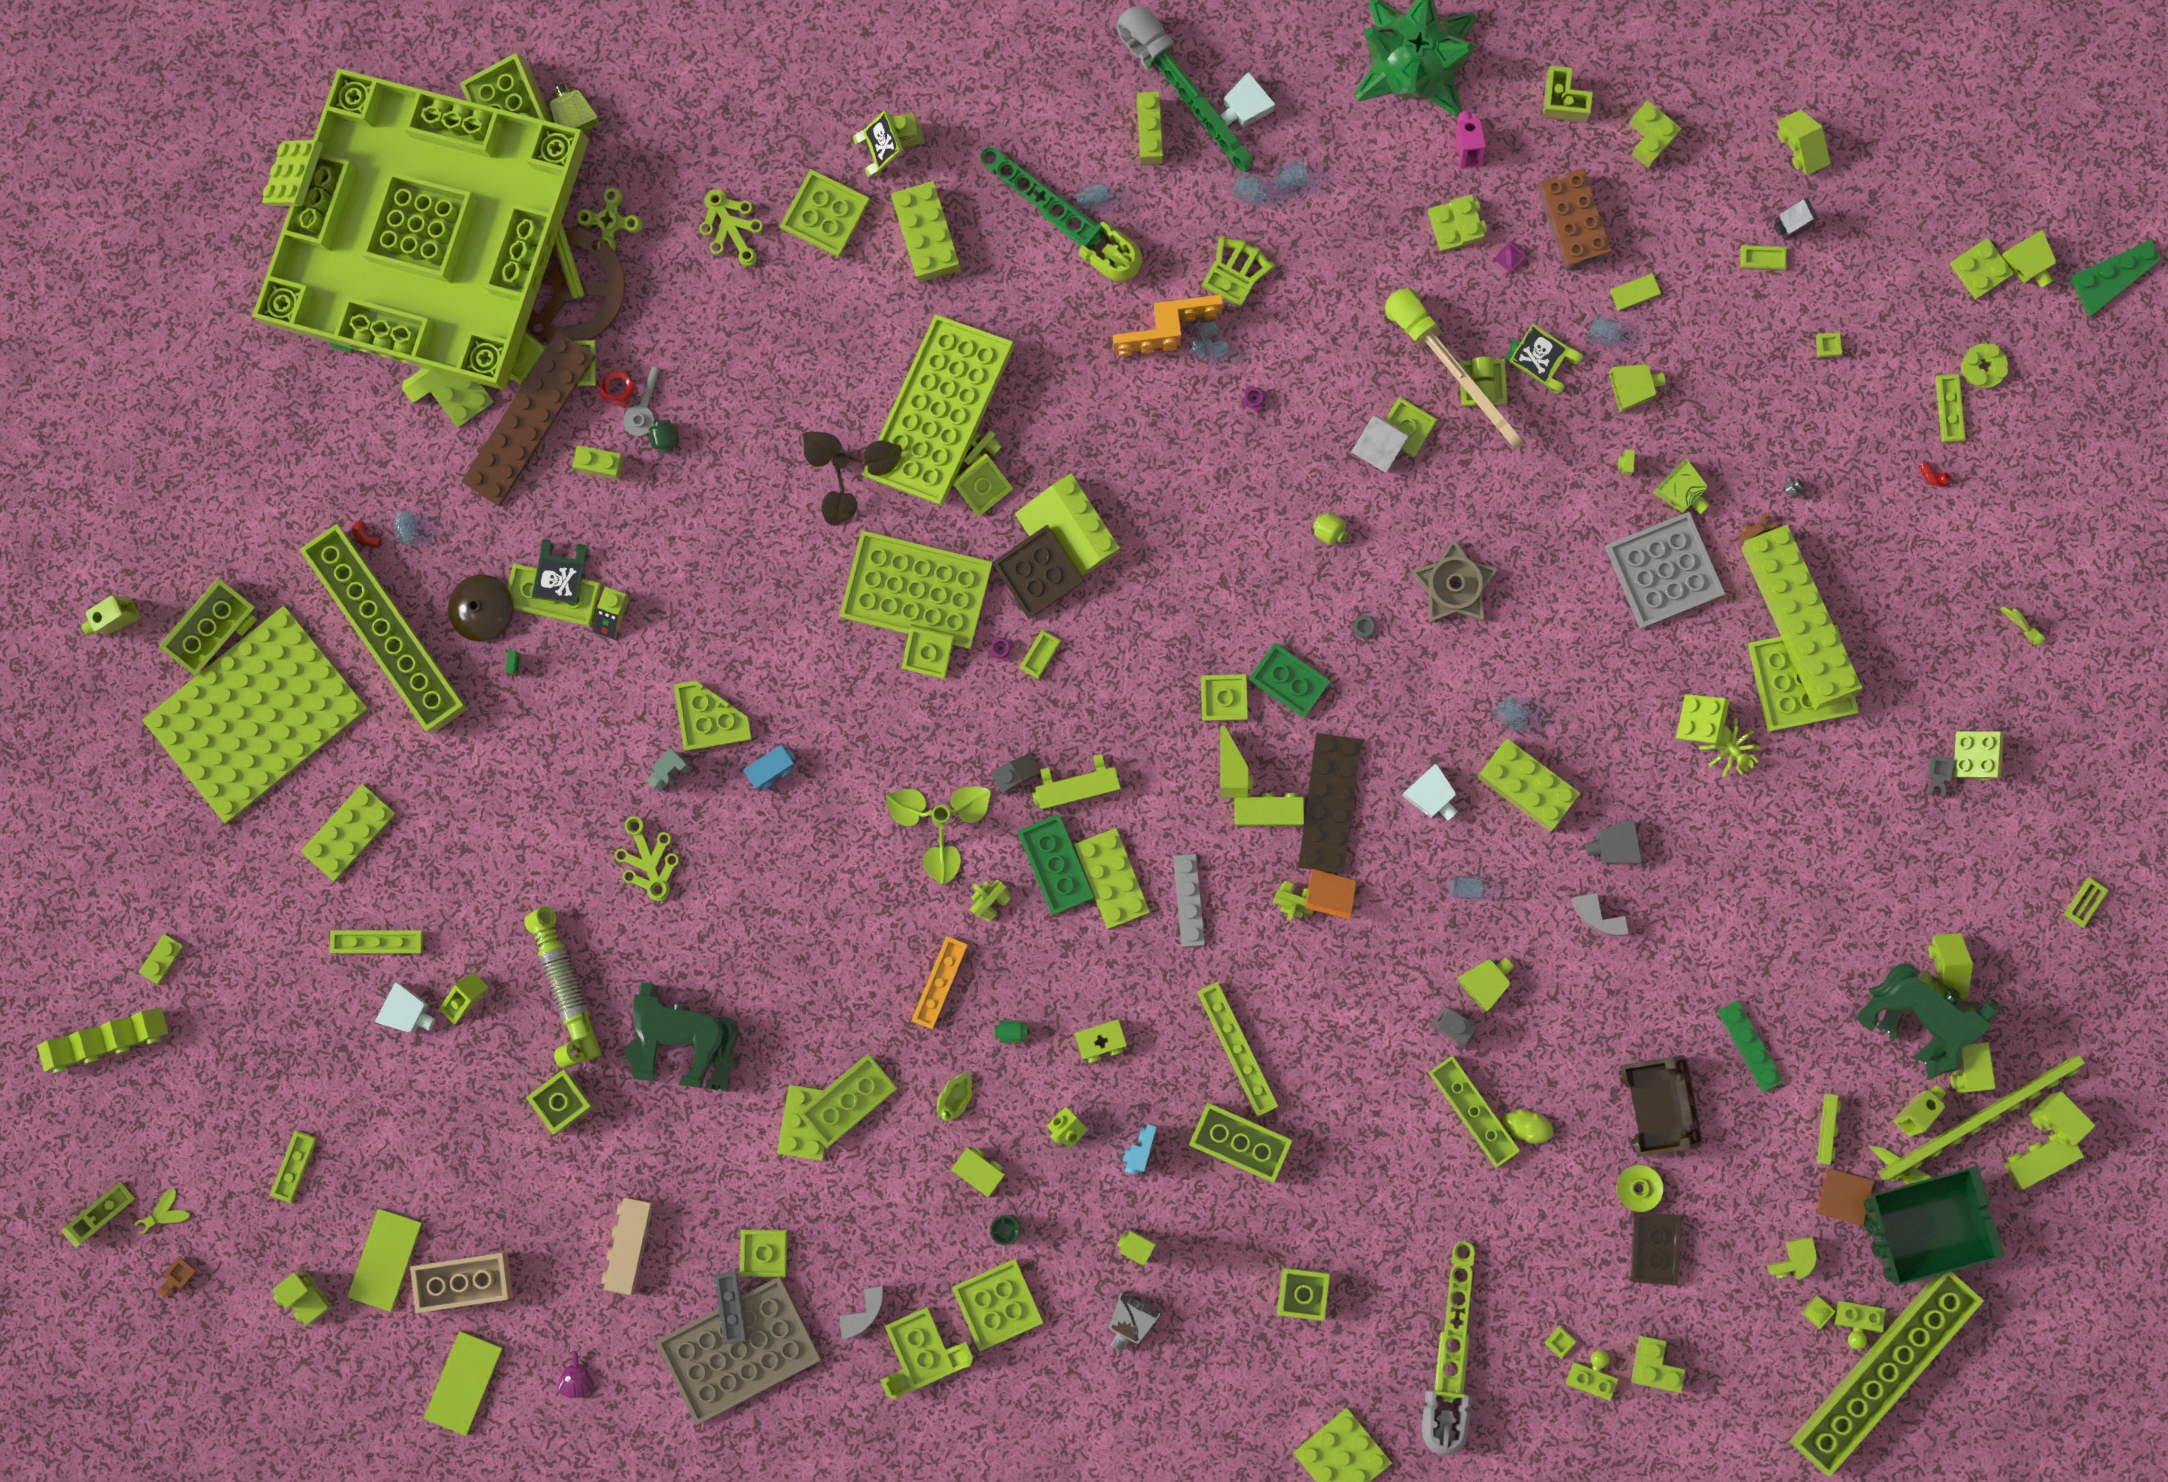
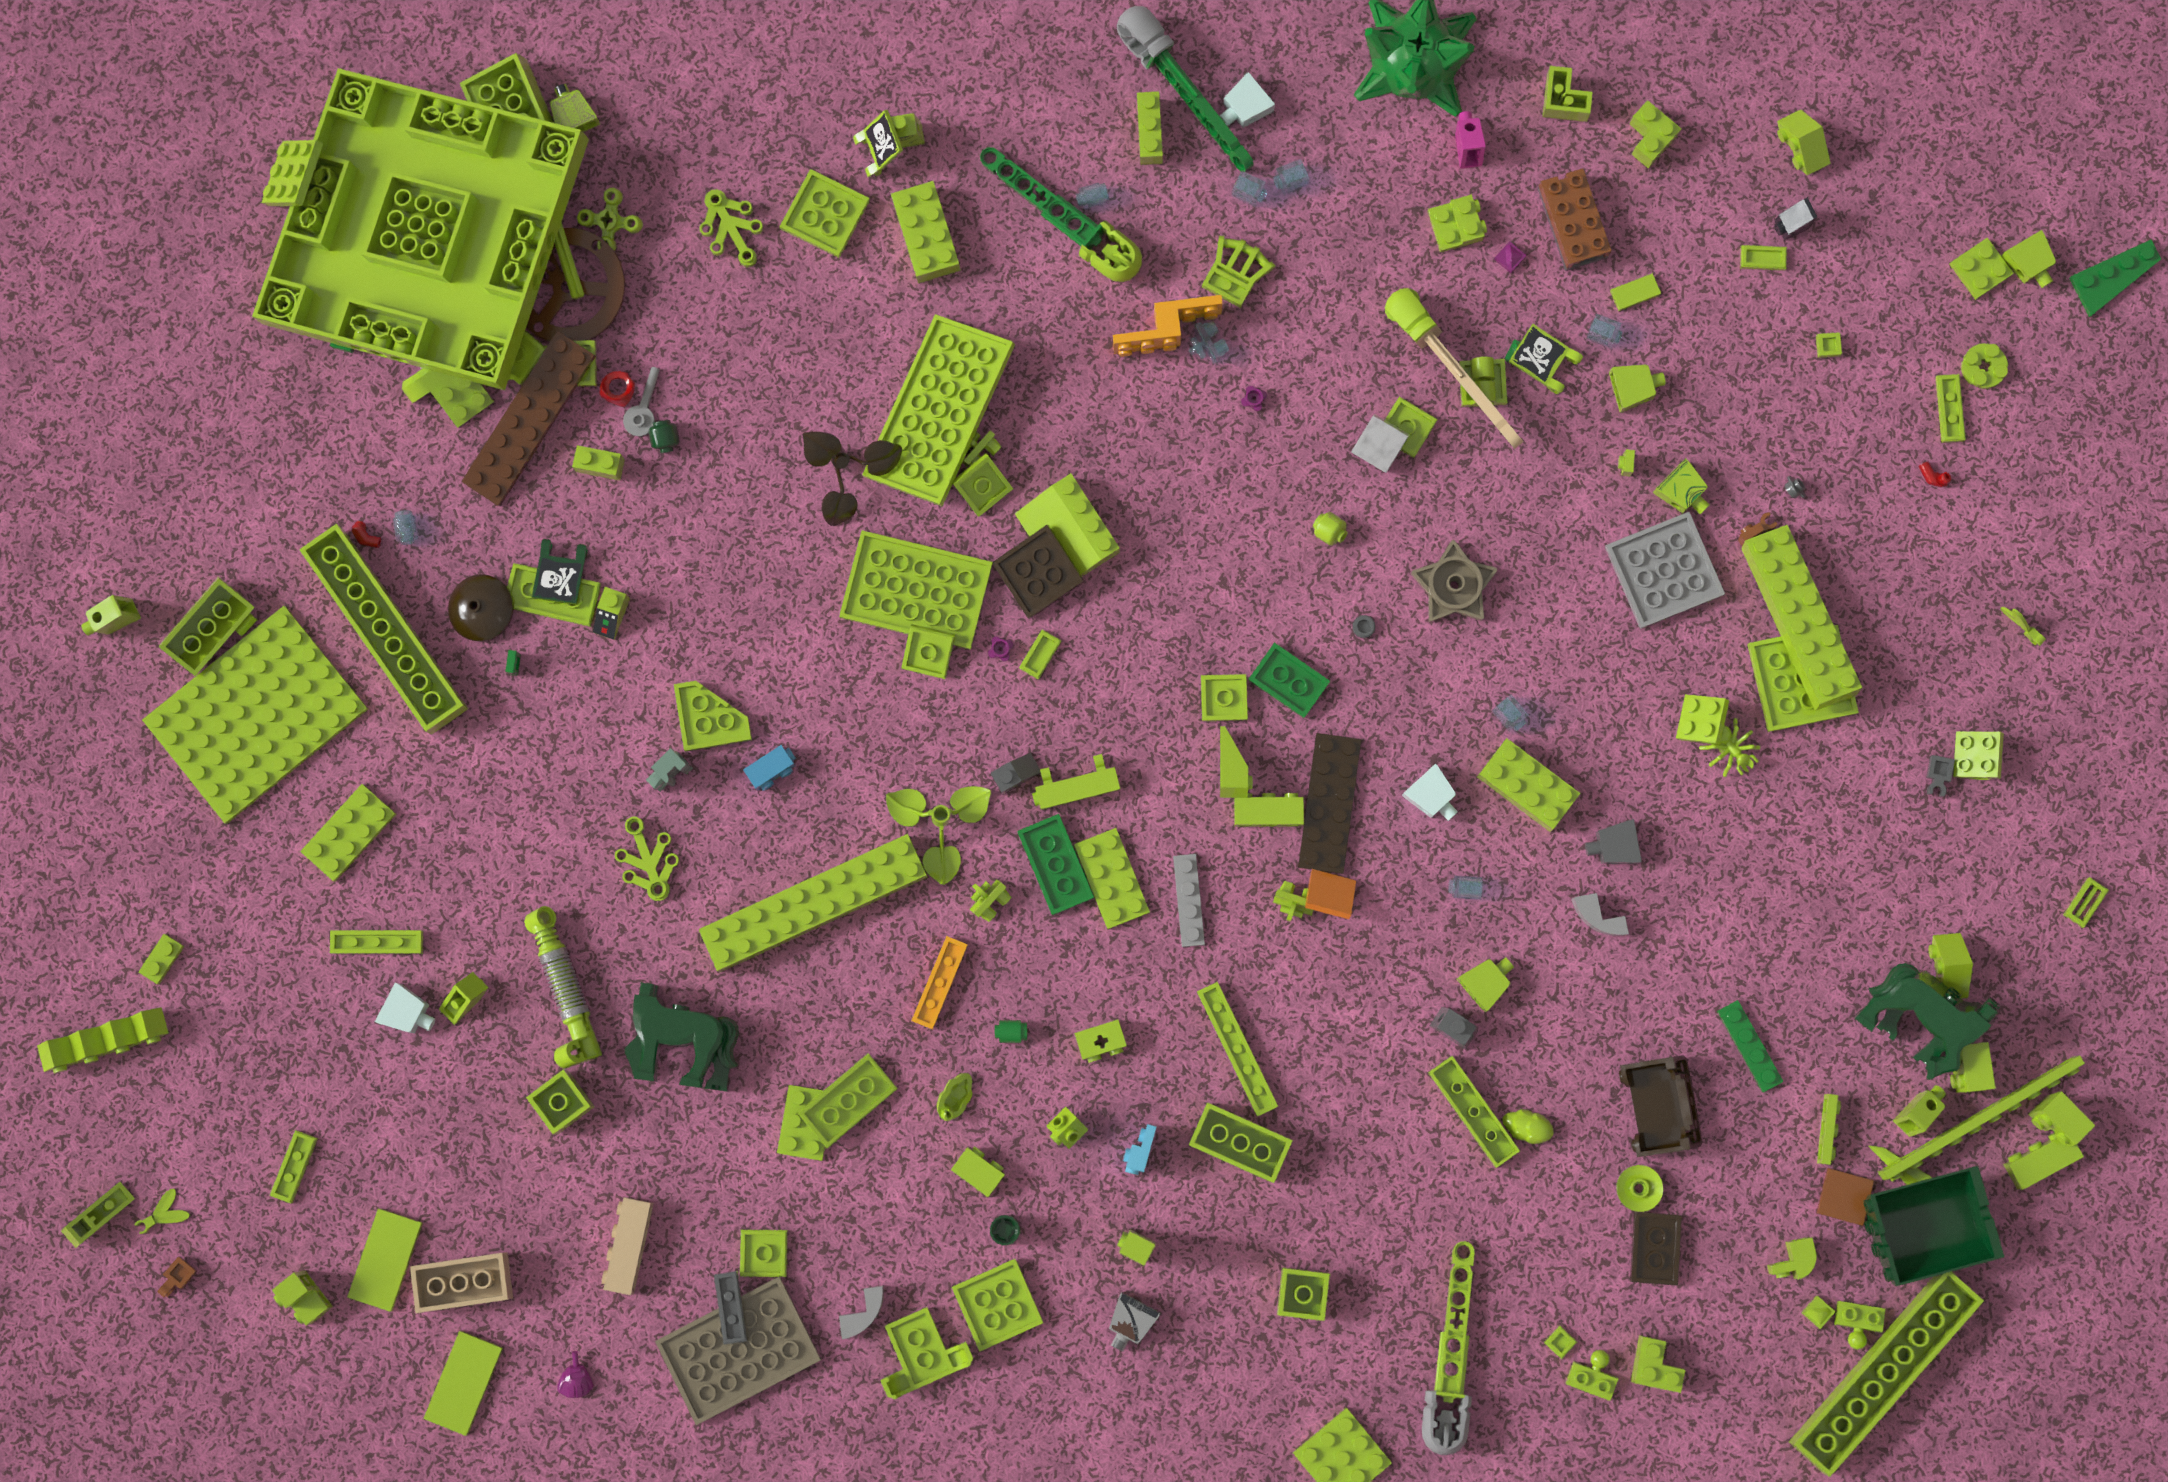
none -> lime brick [699,834,928,972]

